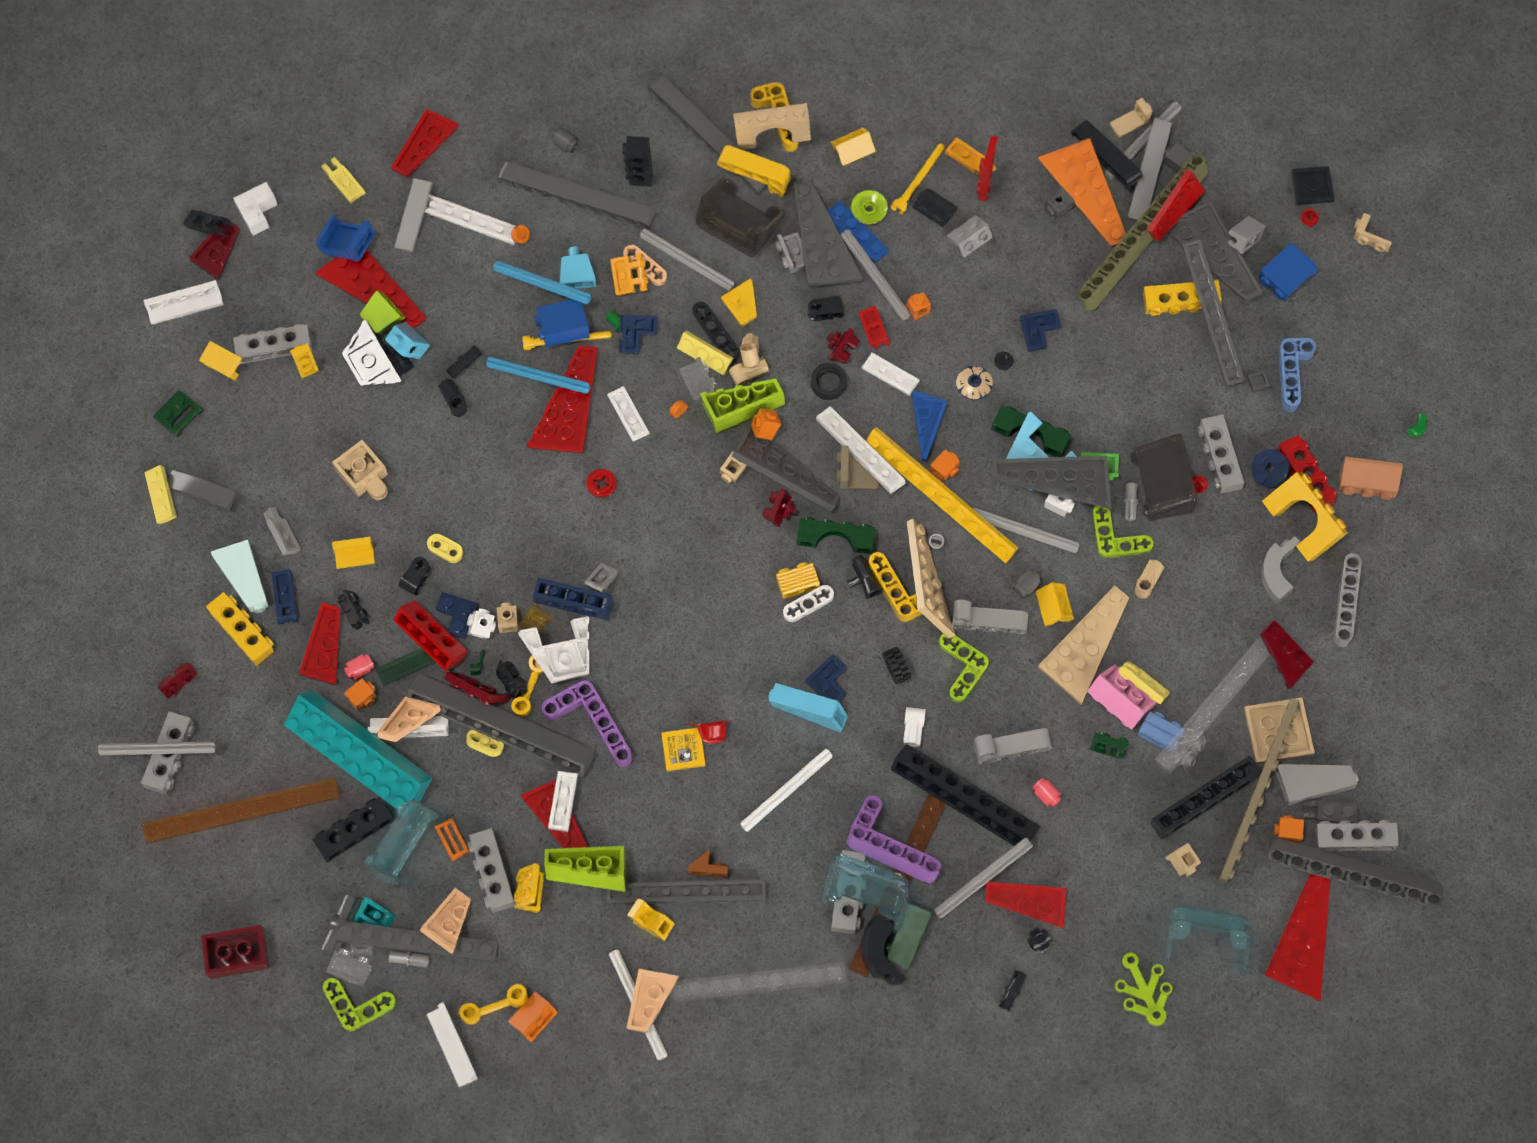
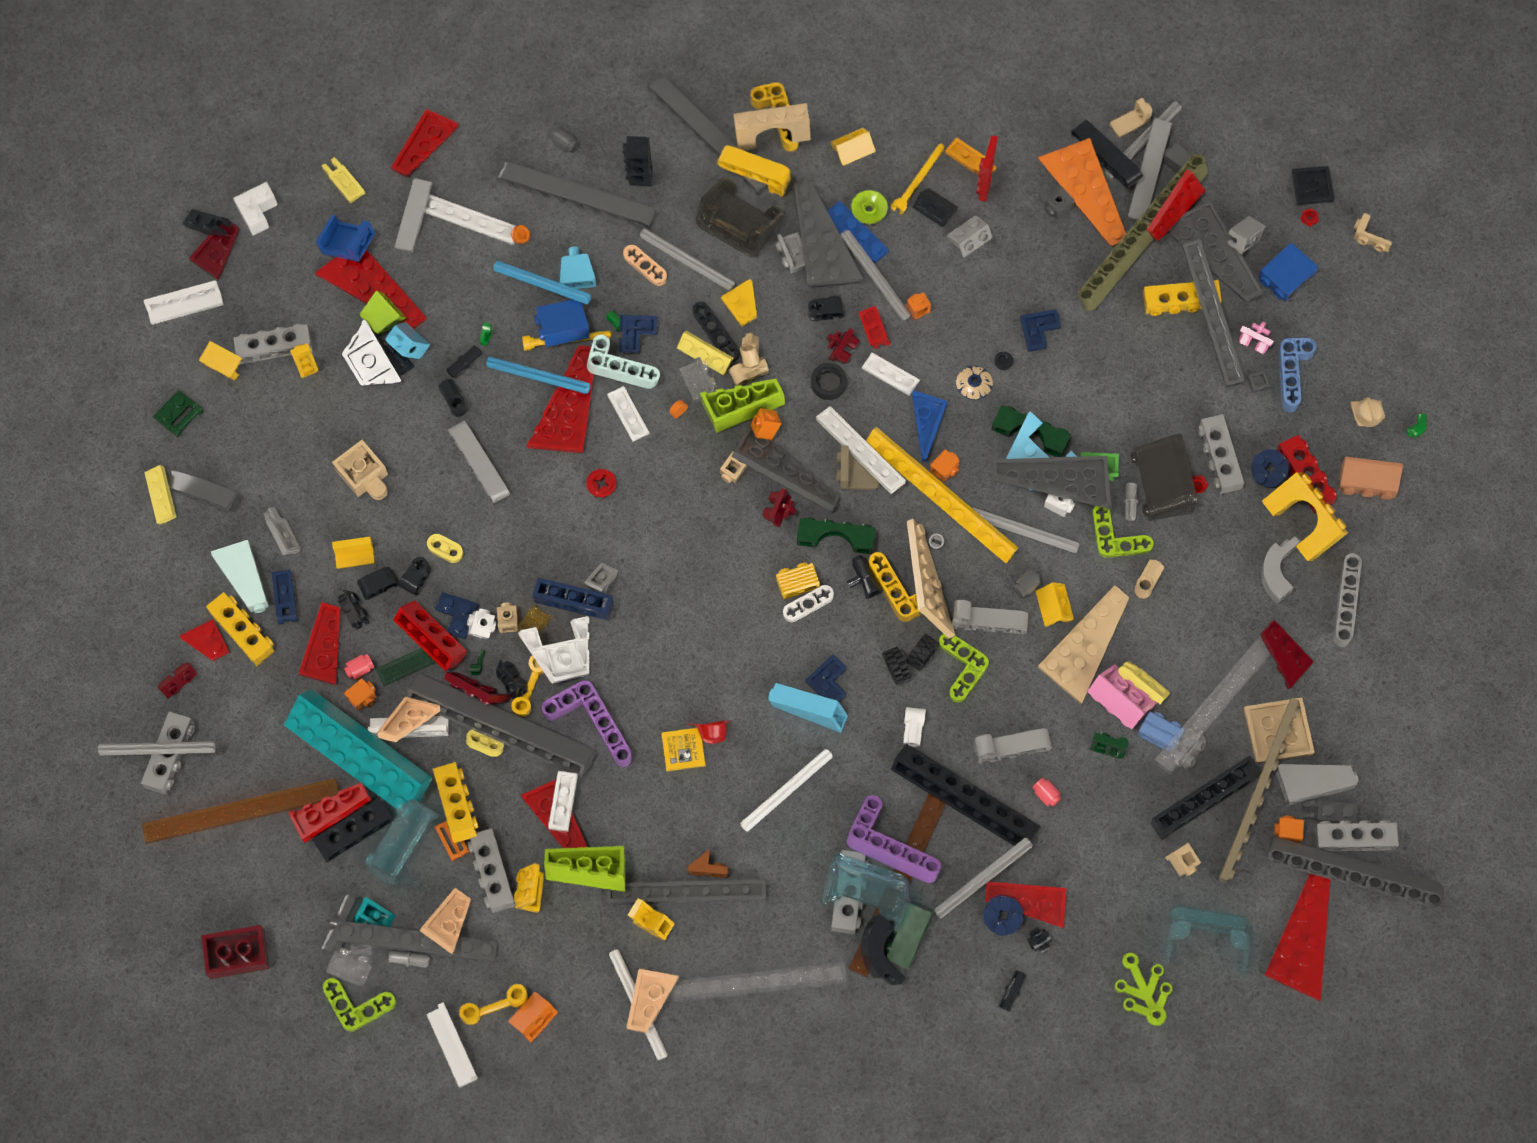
light orange plate [610,254,648,296] -> none
none -> red wing [180,619,230,661]
none -> red wing [288,783,372,843]
none -> black beam [357,567,398,600]
none -> yellow brick [433,762,479,843]
none -> light grey beam [448,421,510,504]
none -> green tile [480,322,493,347]
none -> light aqua beam [587,335,660,388]
none -> black tyre [906,634,939,671]
none -> dark blue plate [984,895,1023,936]
none -> bright pink hips [1239,321,1274,355]
none -> tan piece [1351,397,1385,427]

